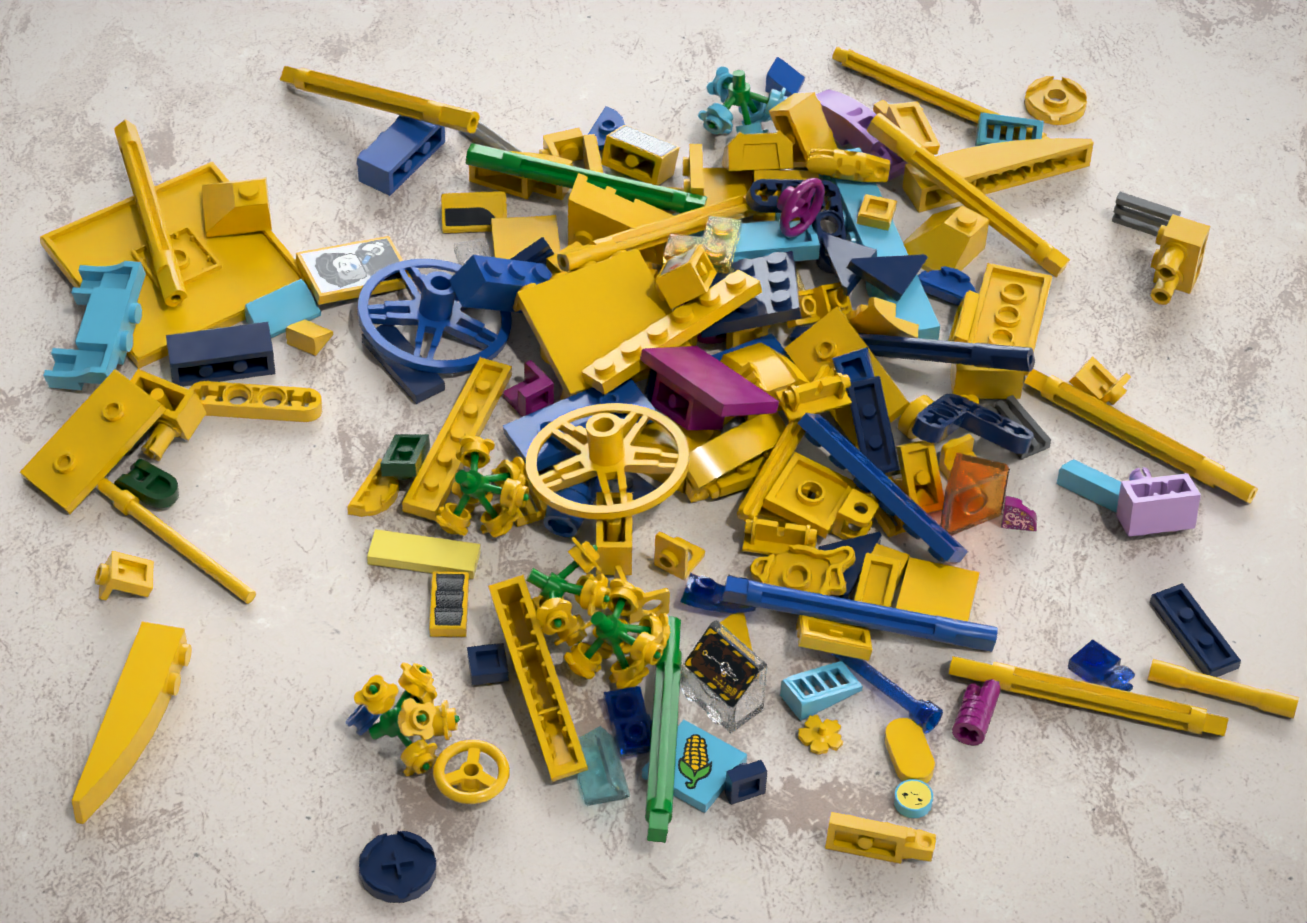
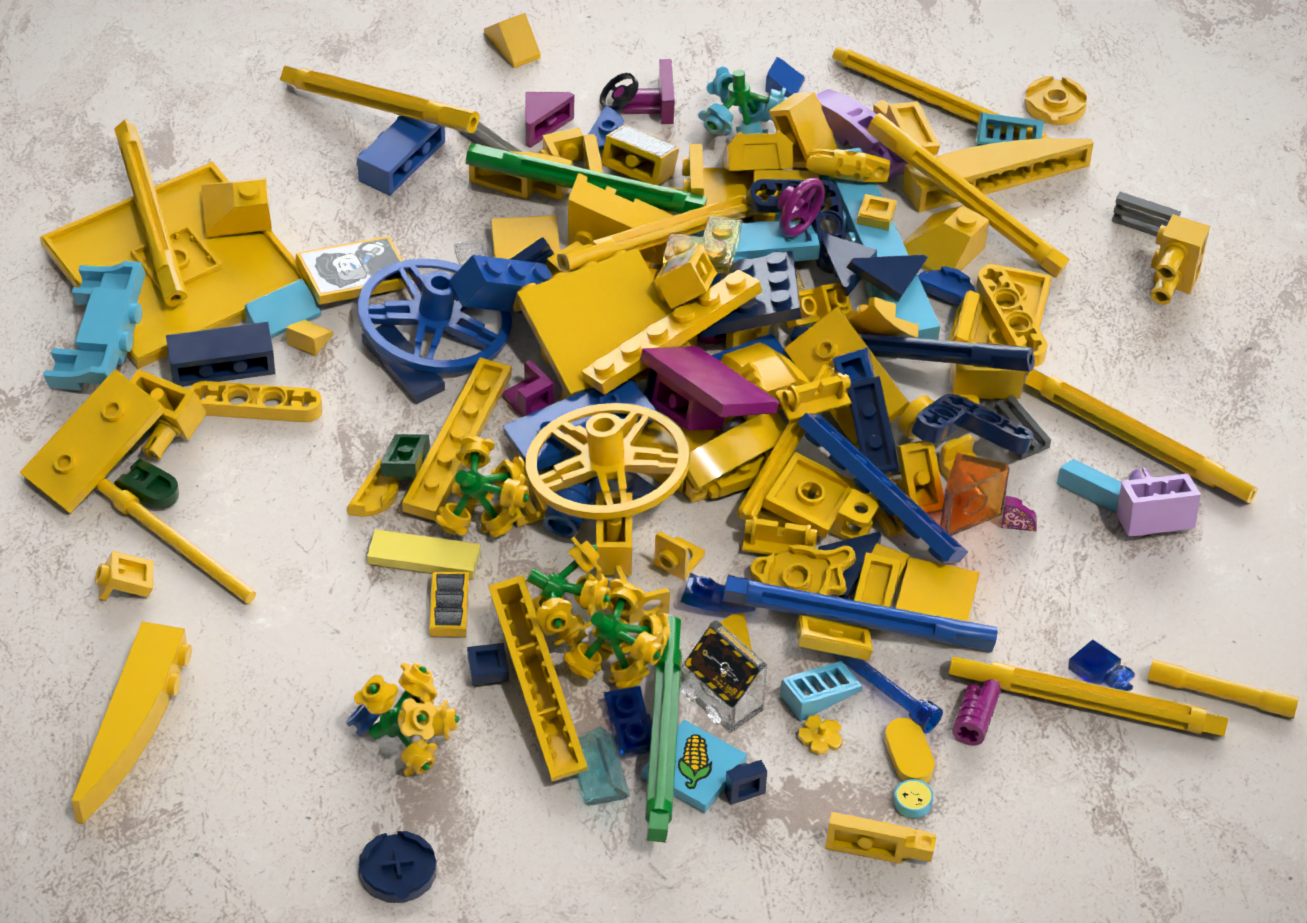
yellow piece [433,740,510,804] -> none
yellow slope [441,191,507,233] -> none
yellow bracket [1069,356,1131,405] -> none
dark blue tile [1150,583,1241,677] -> none
none -> yellow slope [484,13,541,68]
none -> magenta slope [525,92,575,148]
none -> magenta piece [600,59,675,124]
none -> yellow beam [976,265,1048,367]

